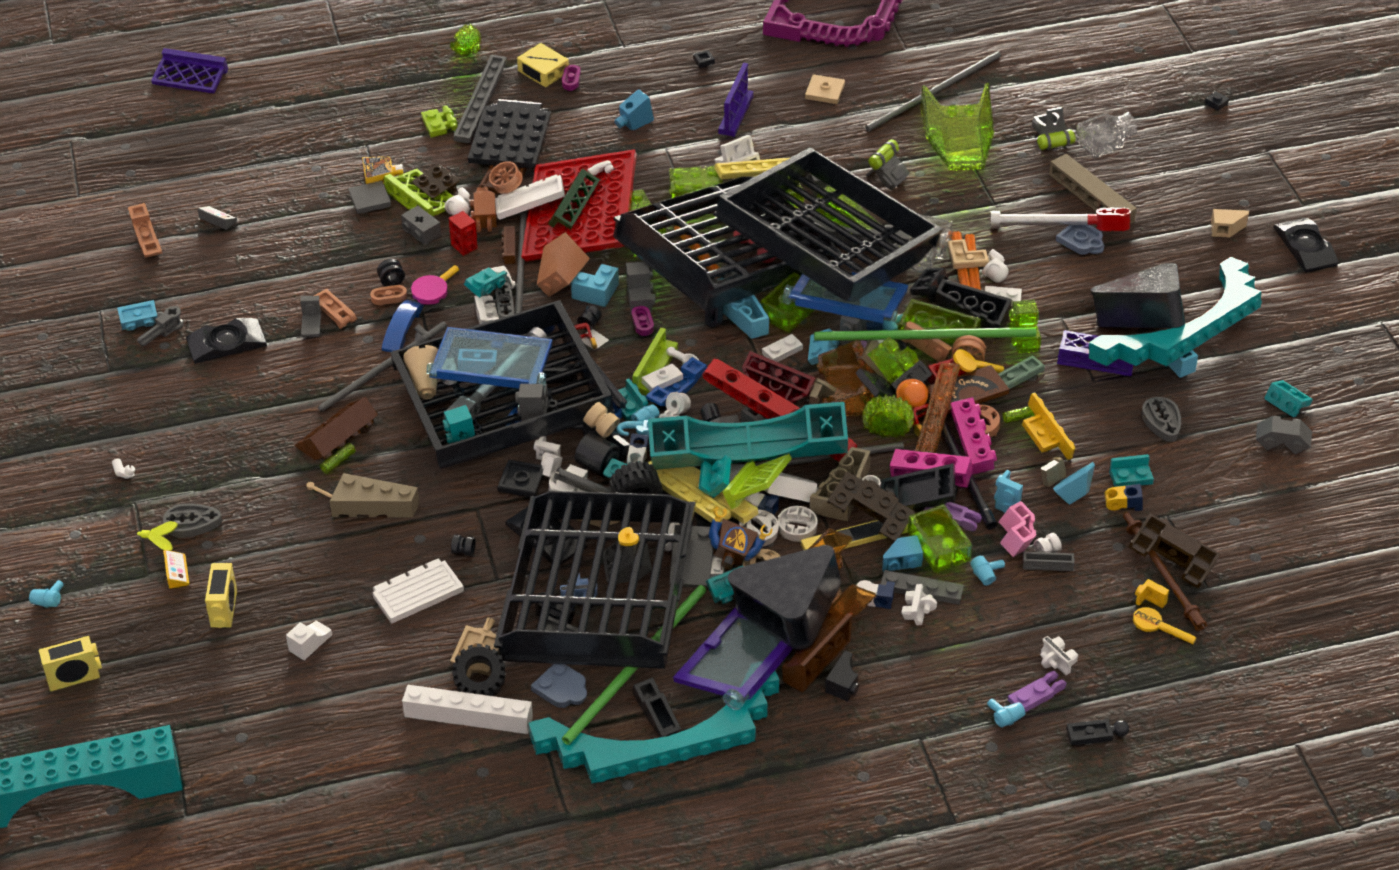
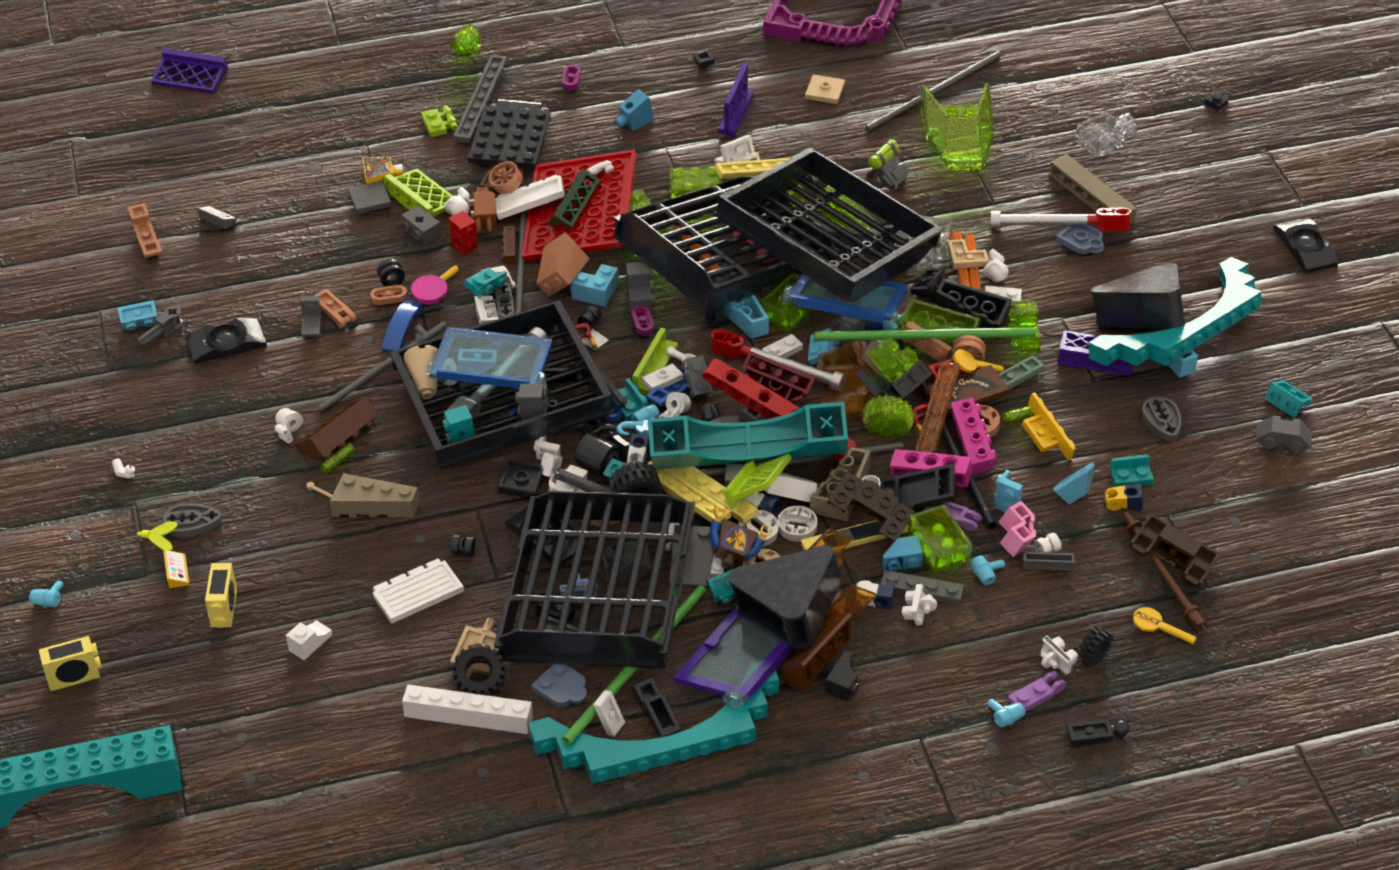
dark brown hinge [411,164,460,199] -> none
light yellow brick [517,43,569,87] -> none
tan wheel [583,402,620,438] -> none
yellow piece [618,527,639,546] -> none
teal bracket [699,455,731,498] -> none
dark tan tile [809,378,836,405] -> none
orange helmet [896,379,928,412] -> none
dark grey piece [1032,107,1076,150] -> none
dark tan tile [1041,457,1066,487] -> none
yellow bracket [1135,579,1169,608] -> none
tan slope [1211,209,1249,237] -> none
none -> white piece [275,408,303,443]
none -> white plate [593,690,625,737]
none -> dark grey brick [682,355,712,399]
none -> piece [711,329,846,392]
none -> black tyre [1077,626,1114,666]

